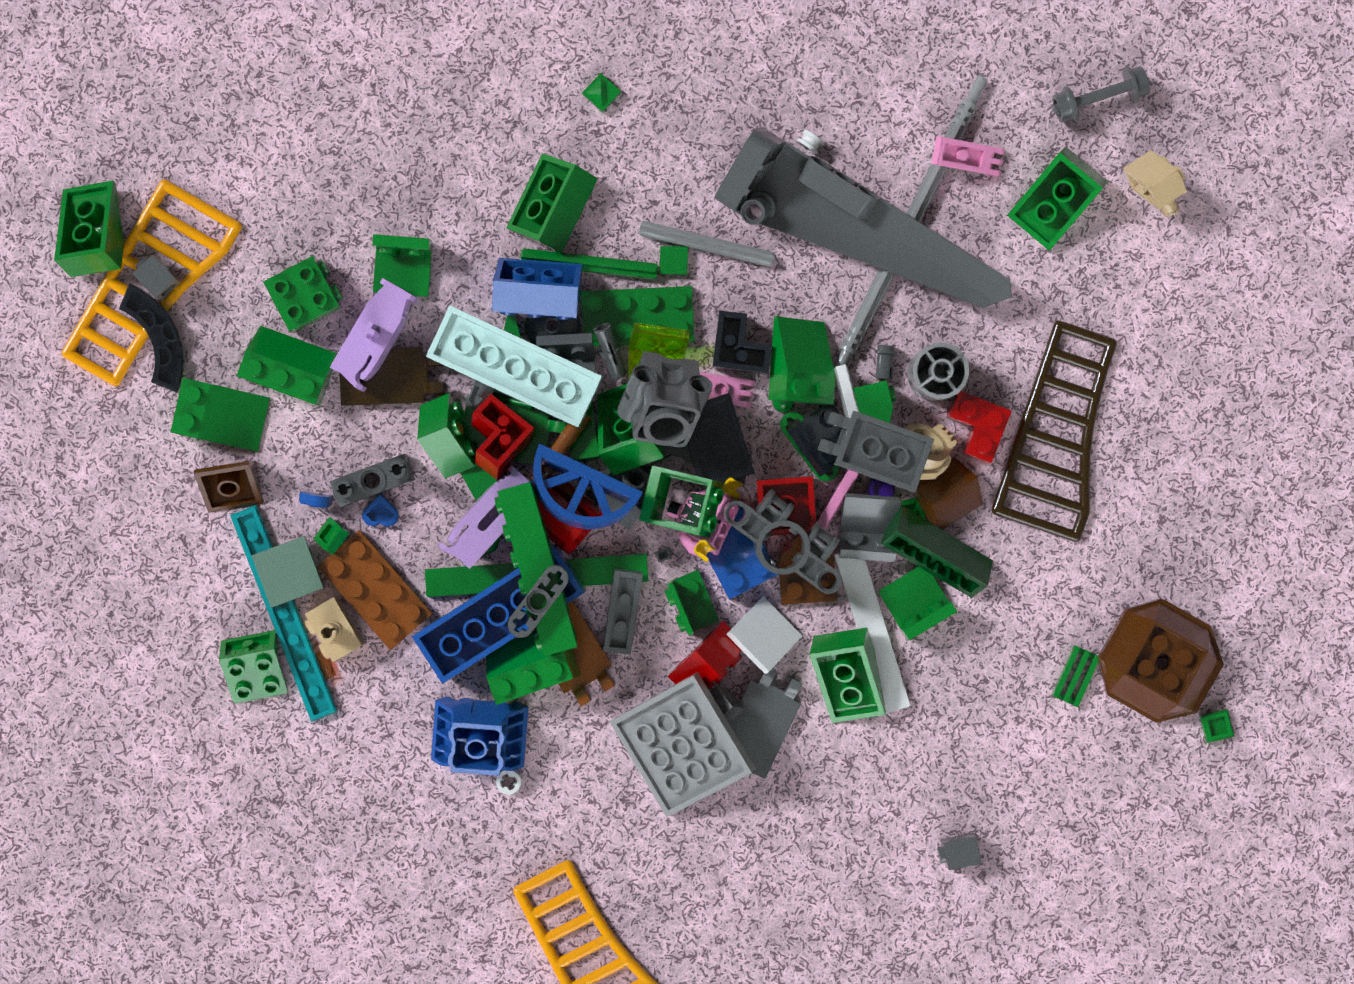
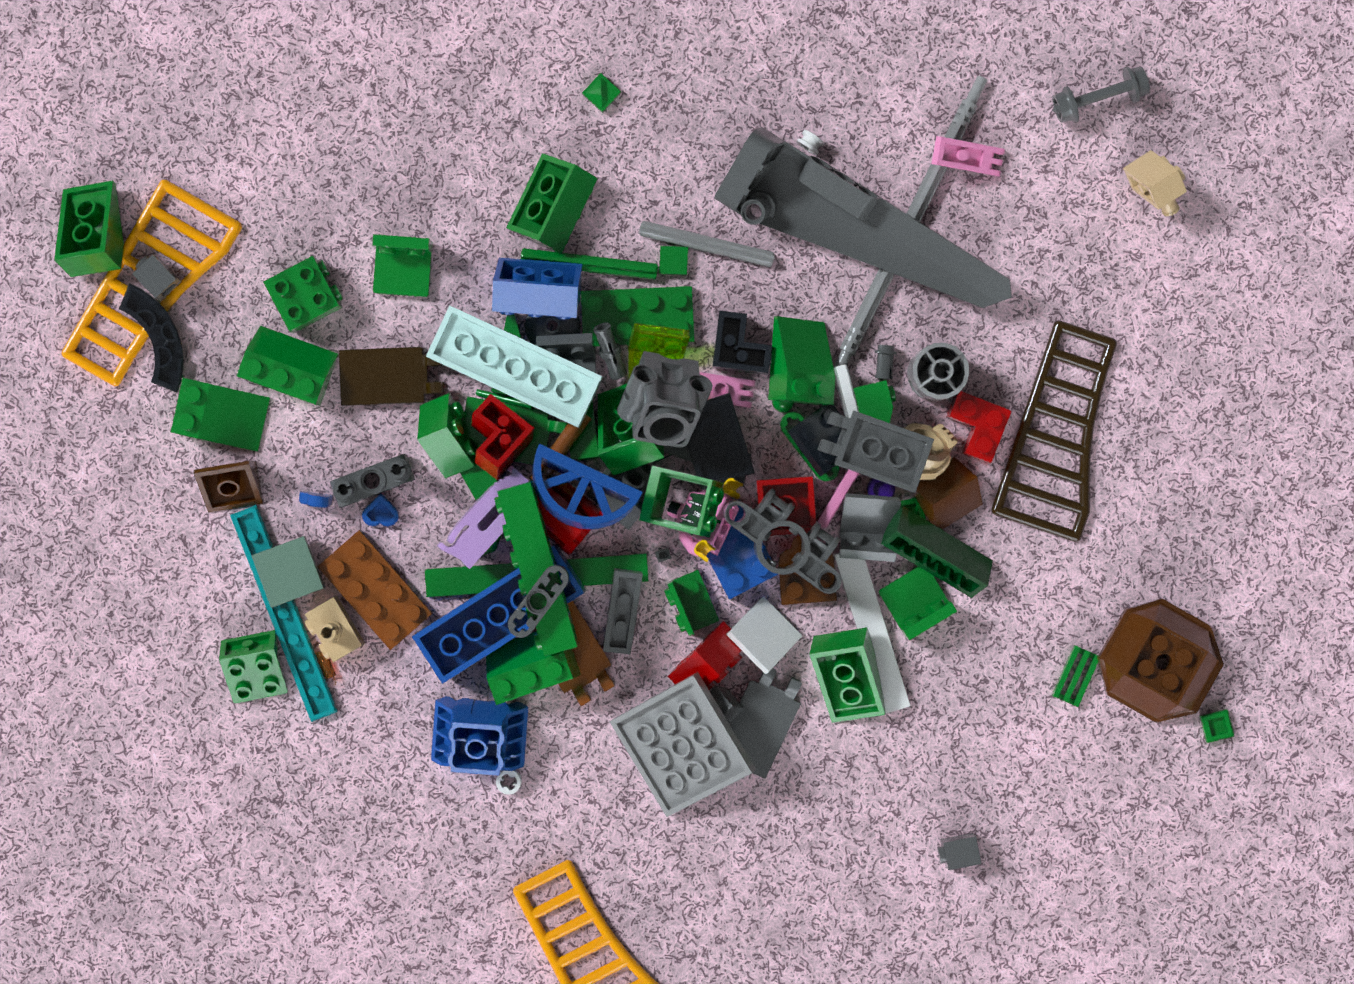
green plate [313,517,349,555] -> none
lavender piece [330,278,419,392] -> none
dark grey tile [465,381,495,410] -> none
green slope [1007,147,1108,251] -> none

